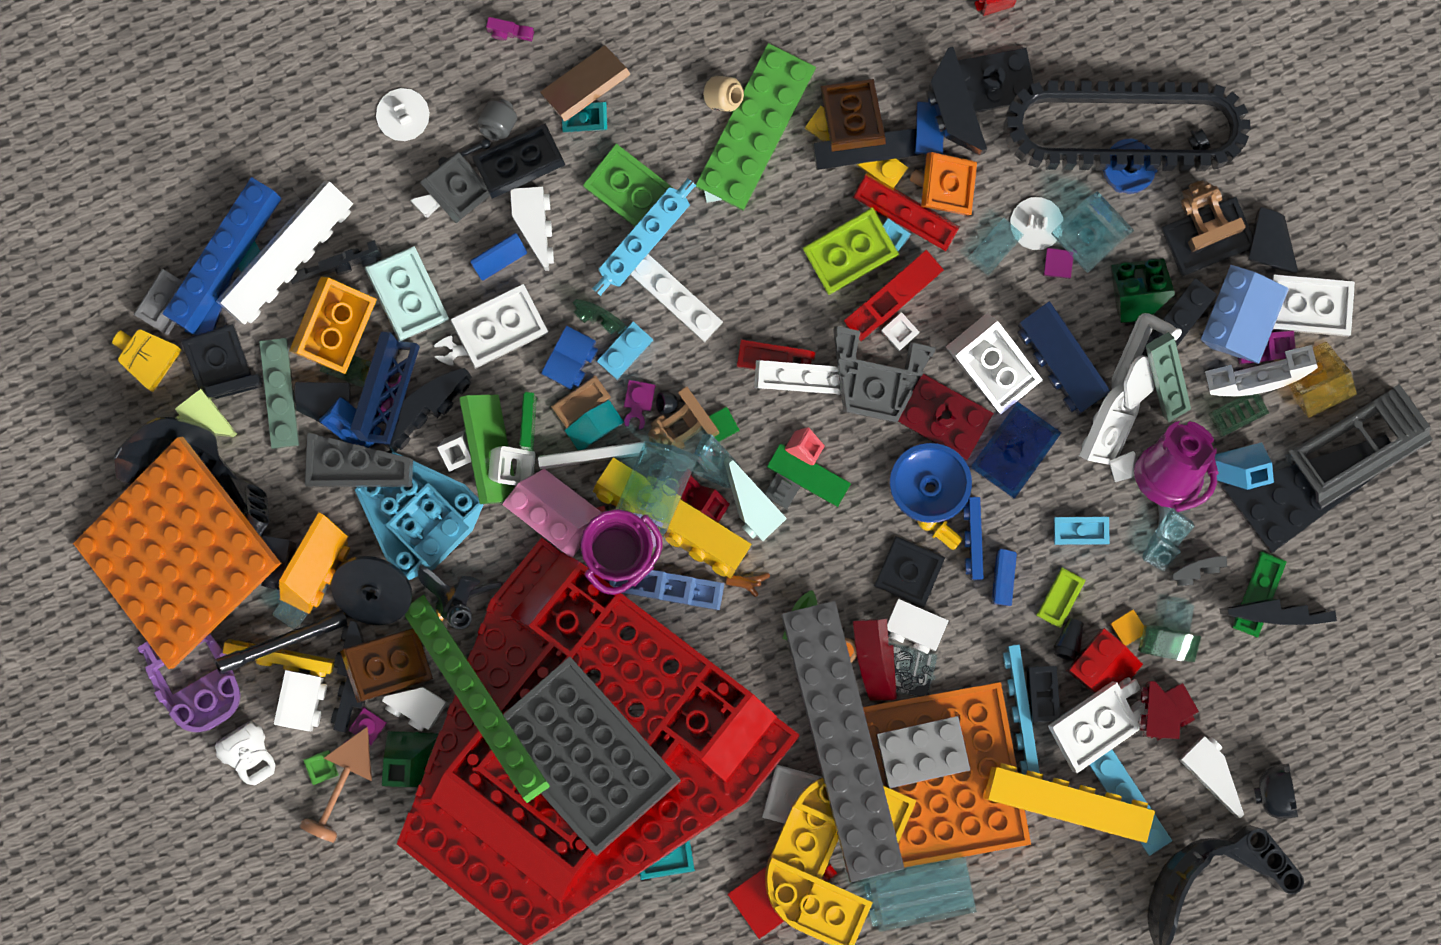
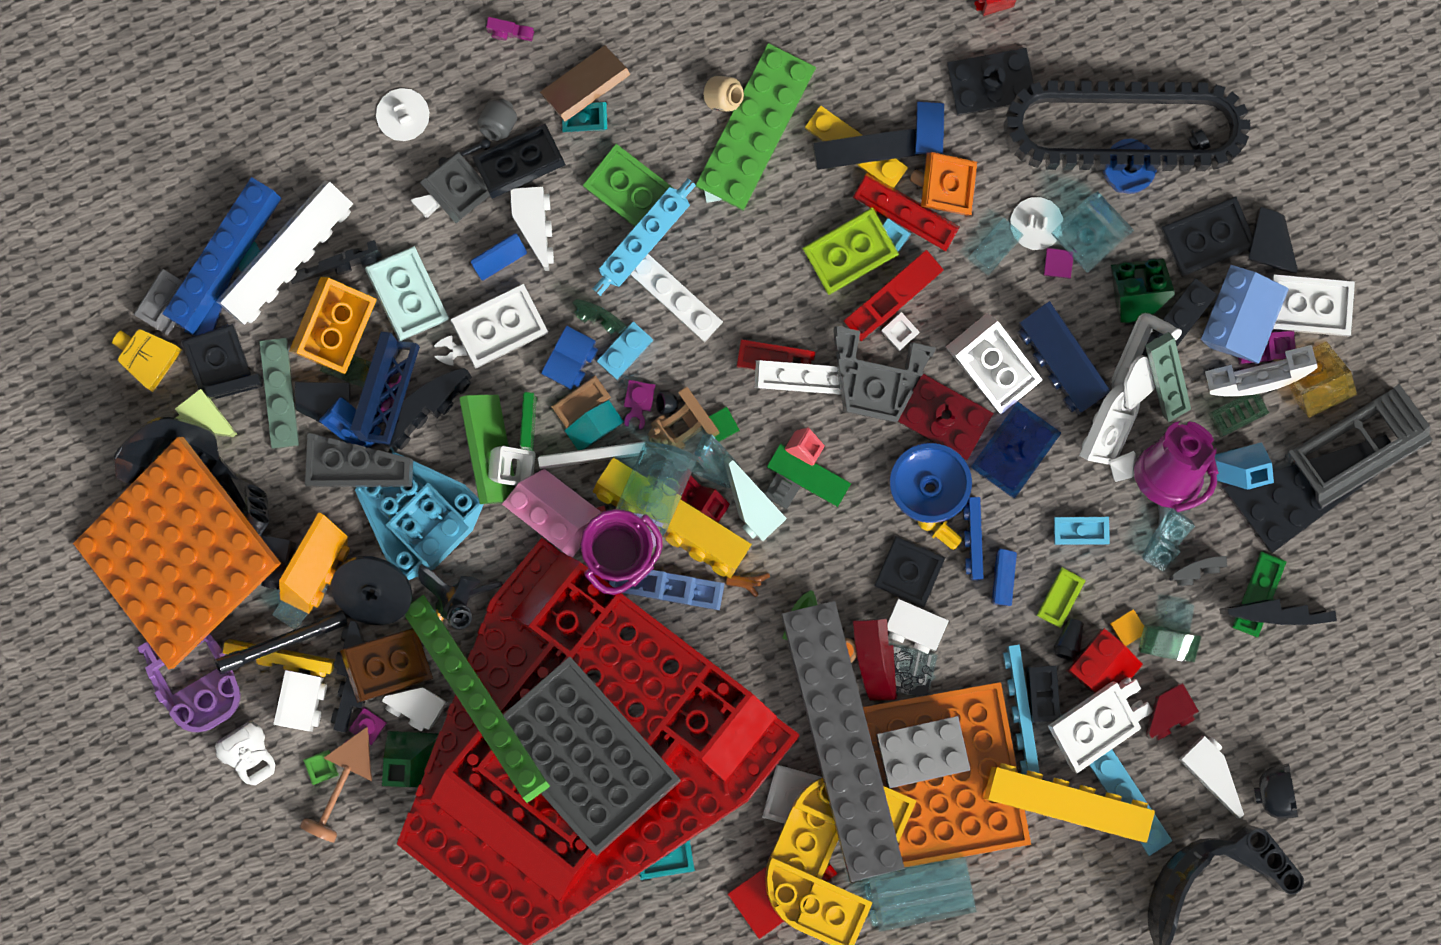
white brick [437,430,471,471] -> none
reddish brown tile [820,79,886,152] -> none
black wedge [926,47,987,155] -> none
dark red slope [1139,681,1181,739] -> none
medium nougat tile [1181,181,1246,252] -> none

